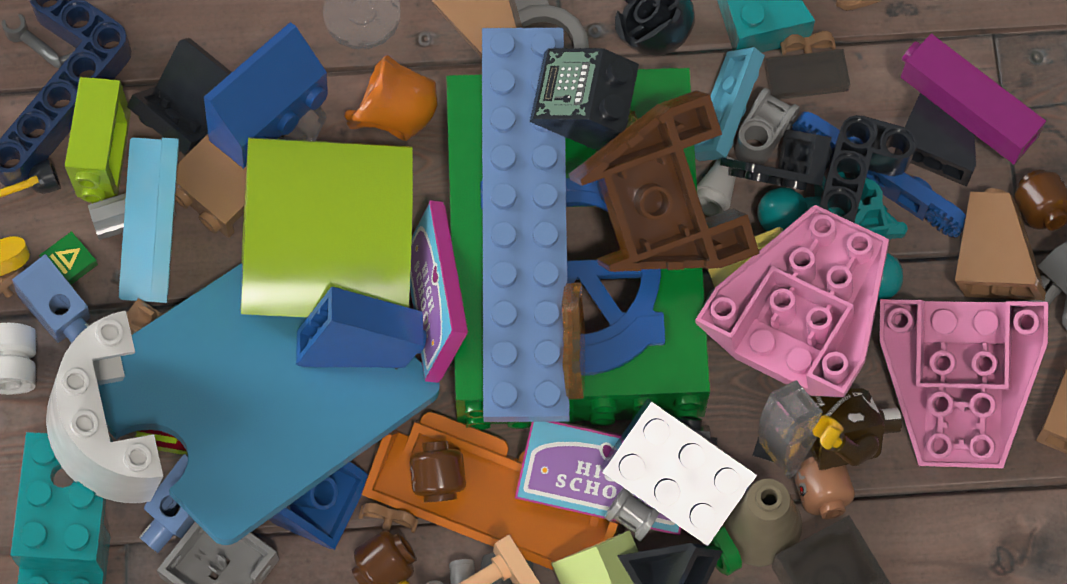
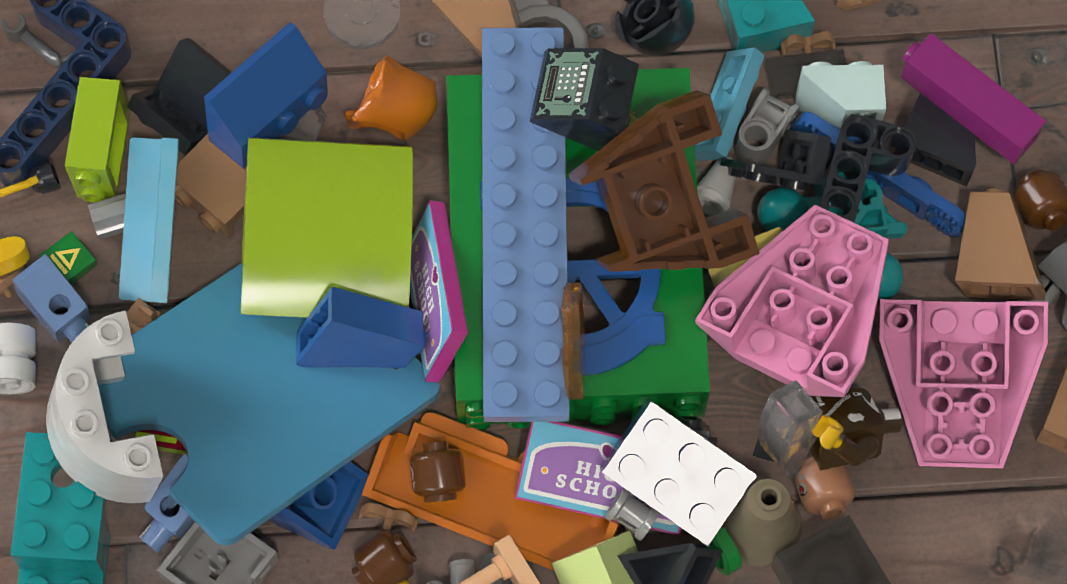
none -> light aqua slope [795,61,886,130]

